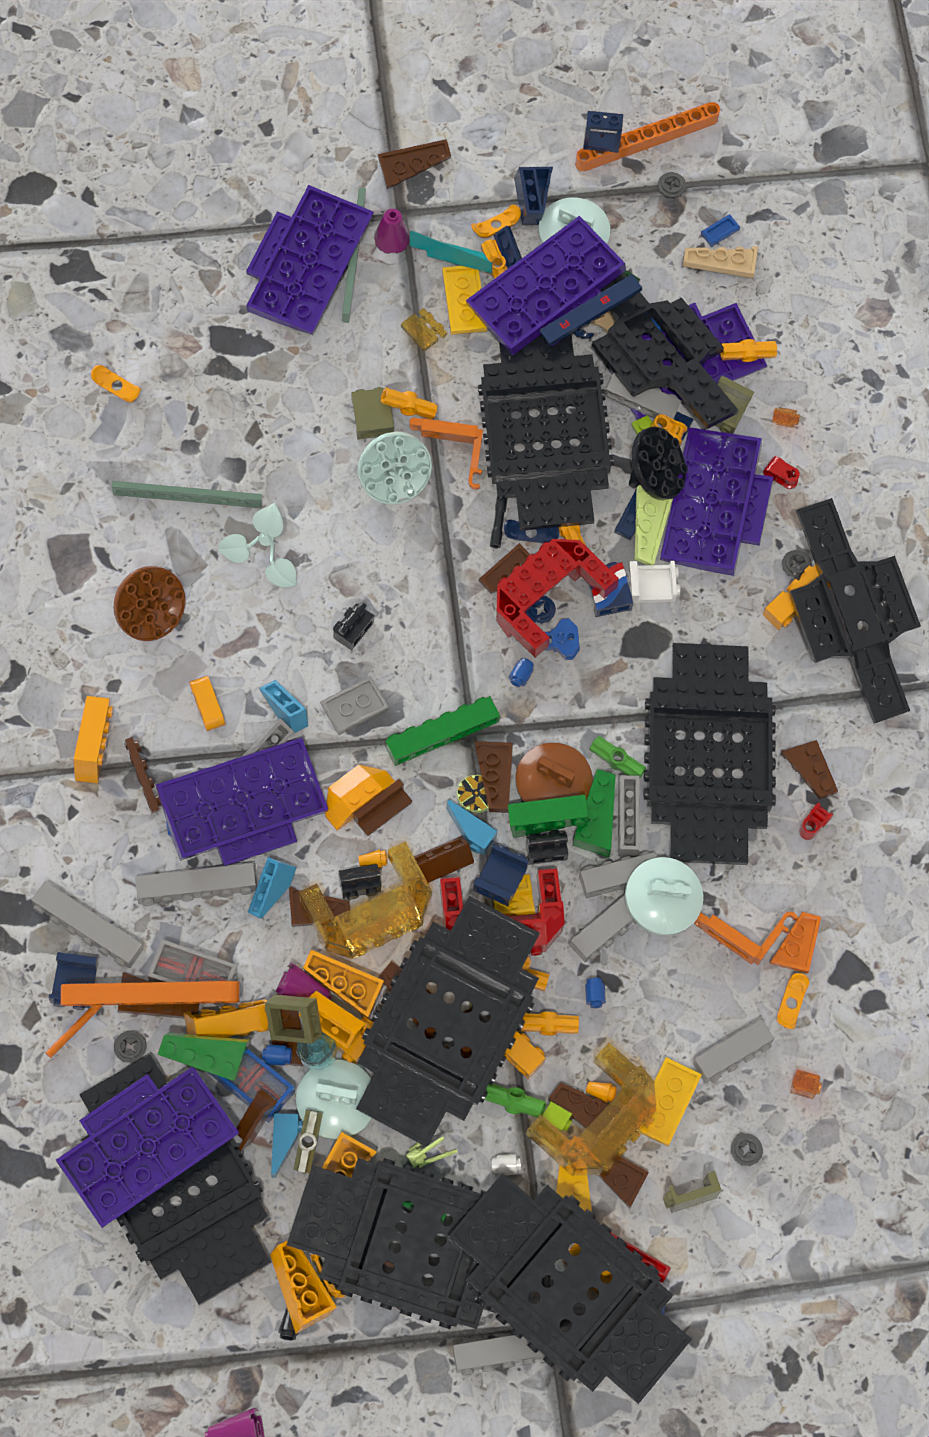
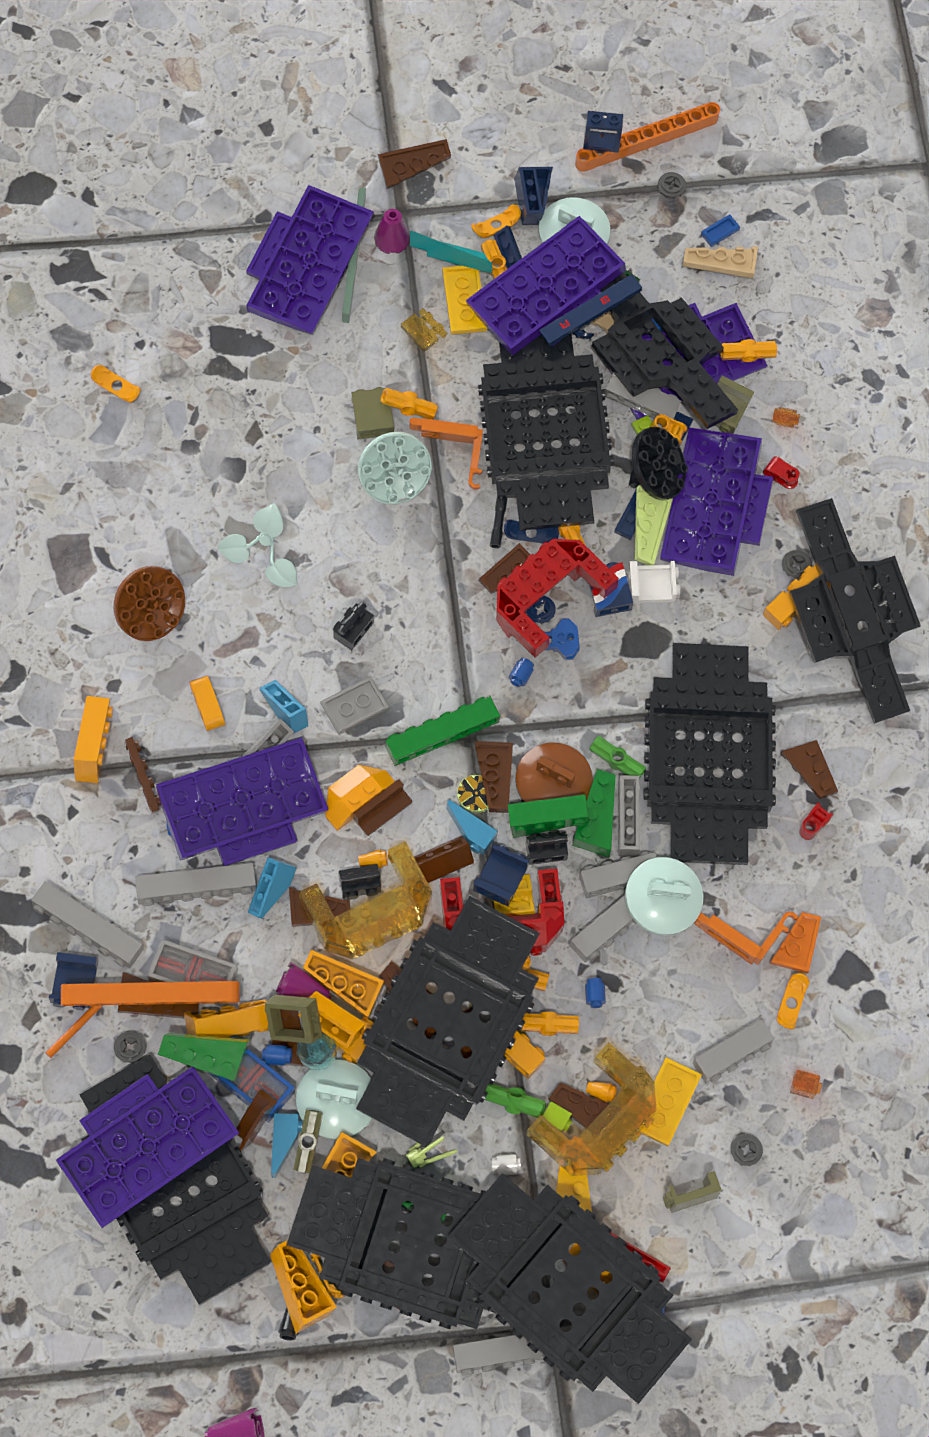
sand green tile [112,481,262,508] -> none
reddish brown wing [586,1143,649,1209] -> none

